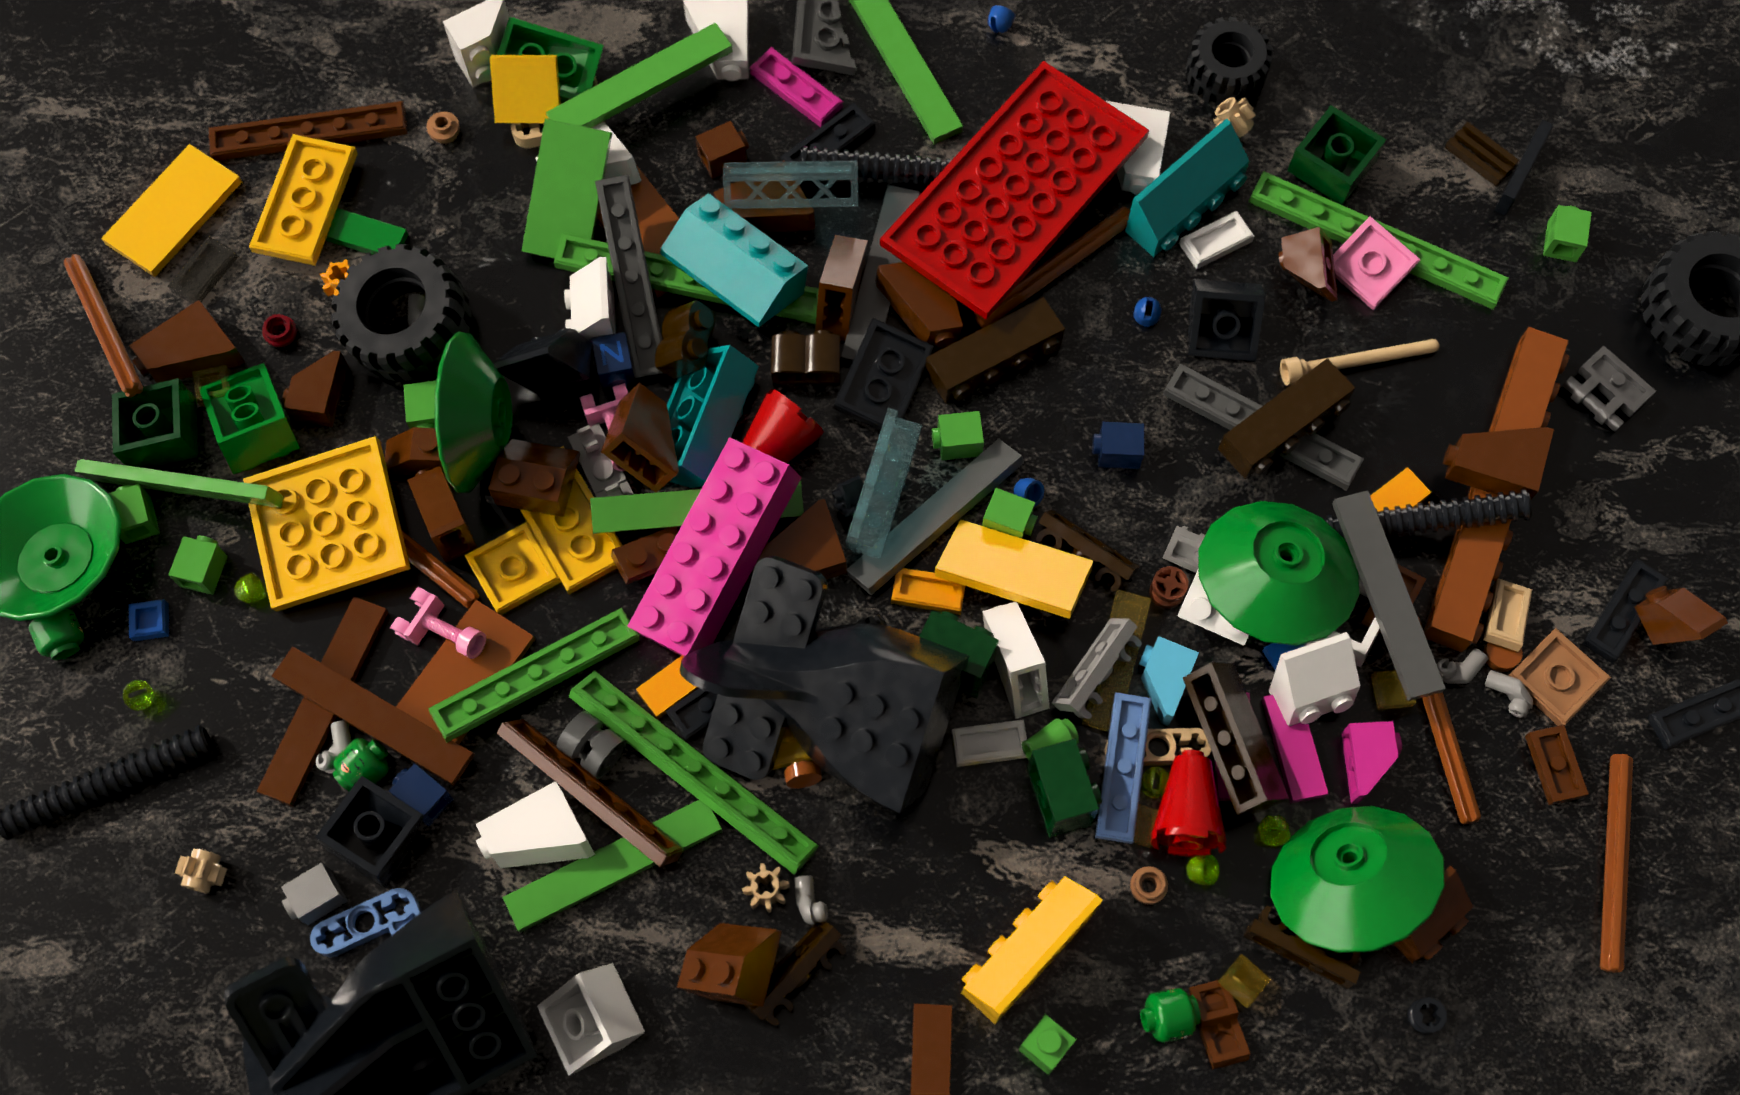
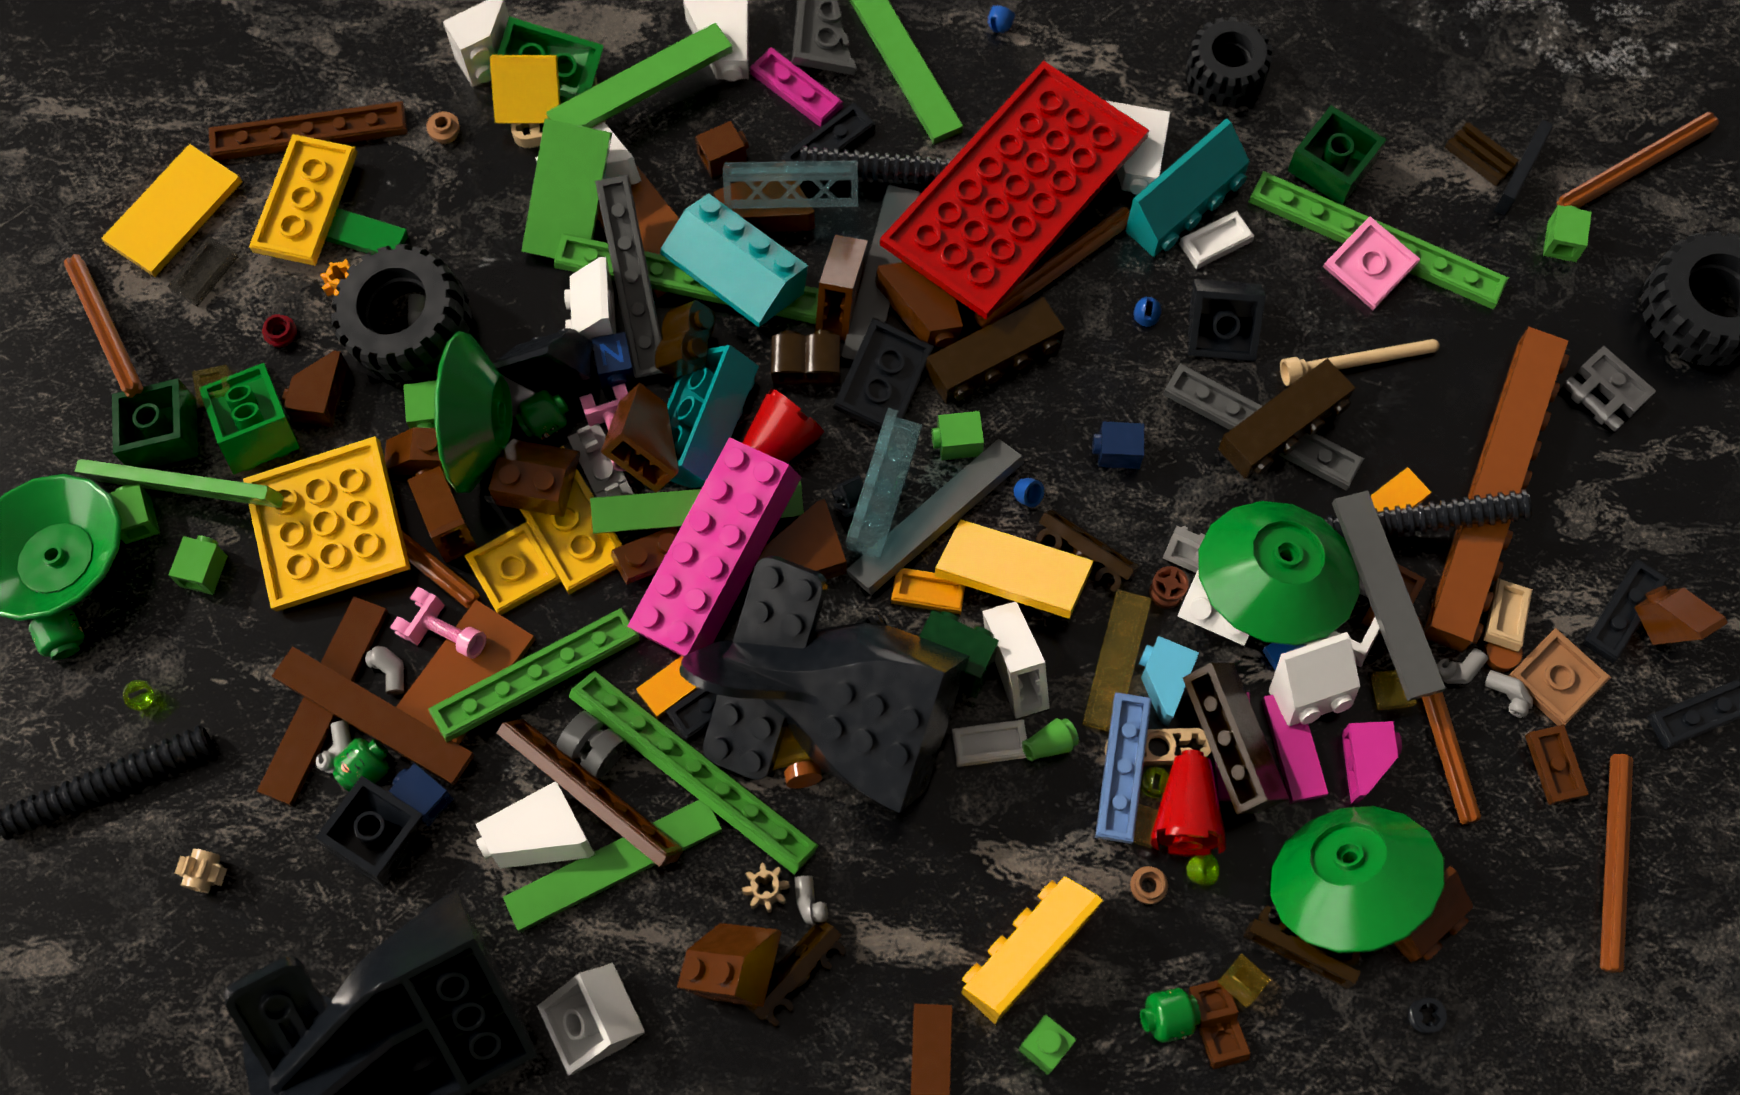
reddish brown slope [129,300,245,383] -> none
blue tile [129,599,169,641] -> none
clear neon green hinge [234,572,266,603] -> none
light grey brick [281,863,348,925] -> none
medium blue beam [310,888,422,957] -> none
bright green brick [982,488,1038,539] -> none
dark green brick [1027,738,1102,838] -> none
light grey plate [1052,618,1142,719] -> none
tan gear [1214,97,1256,138] -> none
clear neon green hinge [1259,814,1290,846] -> none
reddish brown slope [1279,227,1338,302] -> none
reddish brown slope [1443,427,1554,500] -> none
none -> light grey arm [365,646,404,695]
none -> green head [516,389,570,441]
none -> dark orange axle [1556,112,1719,208]

